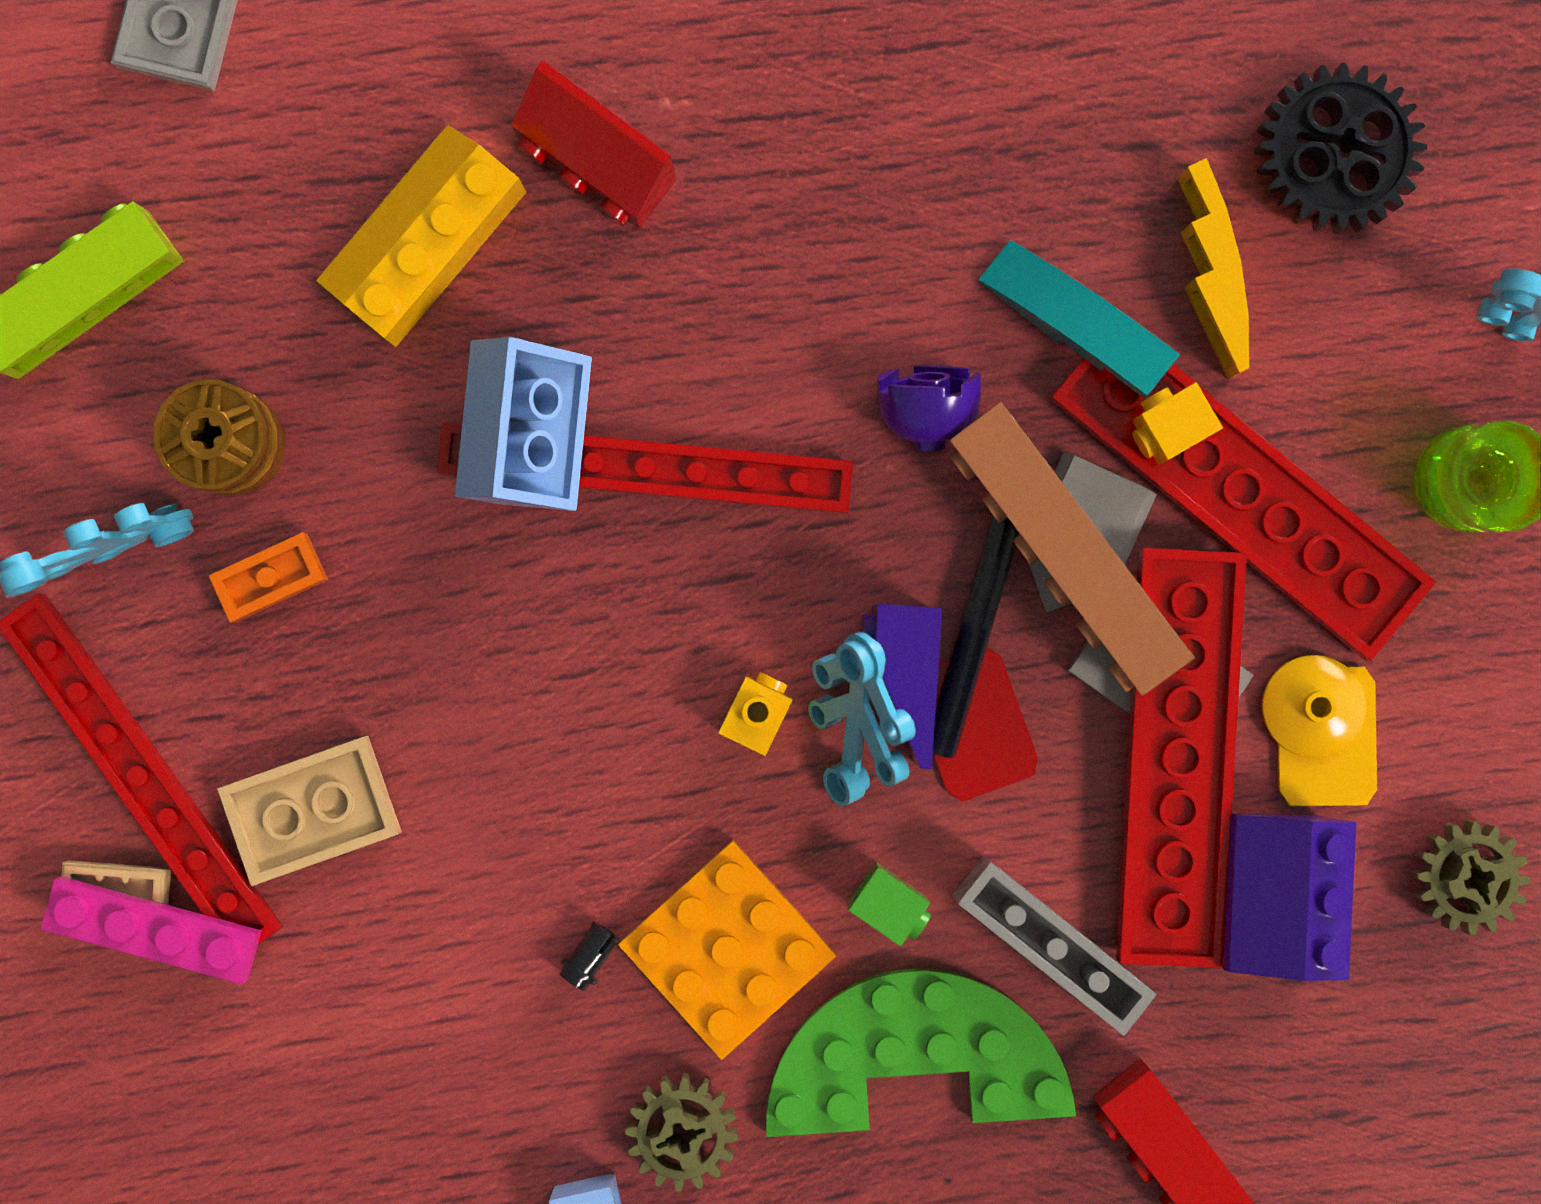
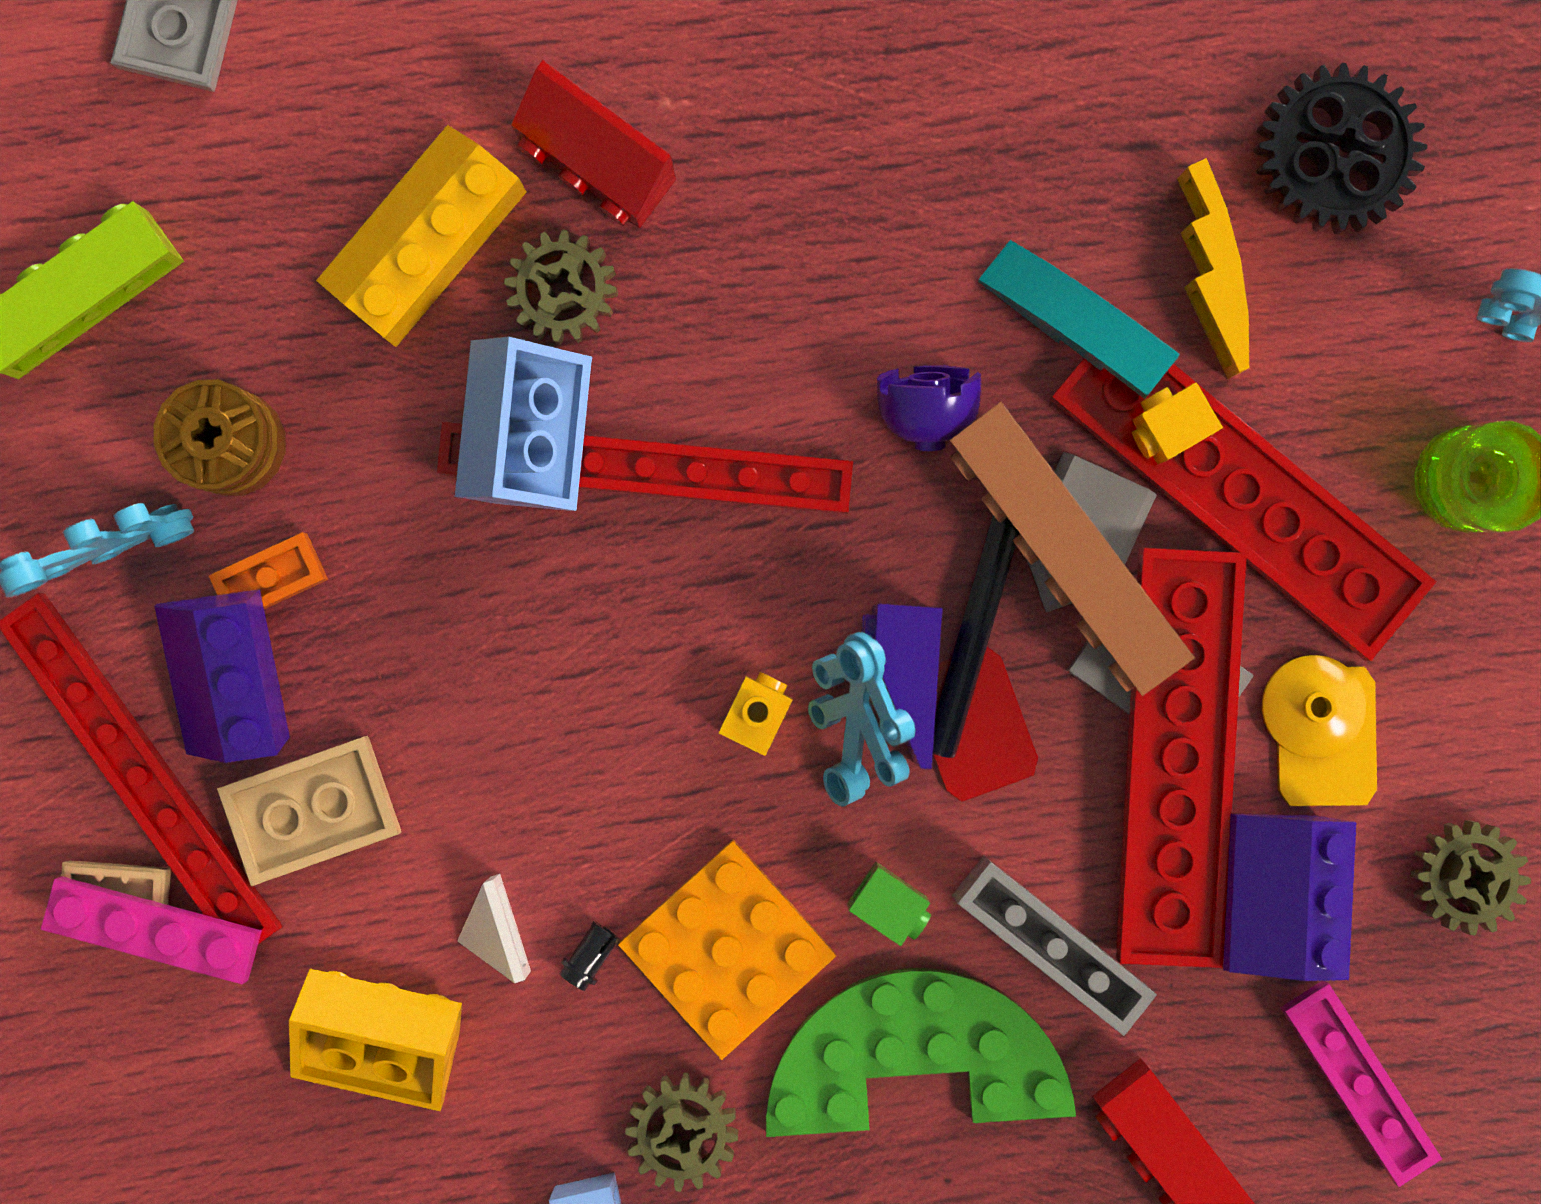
none -> dark purple slope [154,589,290,763]
none -> yellow slope [289,969,462,1112]
none -> white slope [457,874,531,983]
none -> olive gear [504,230,618,345]
none -> dark pink plate [1280,981,1442,1187]

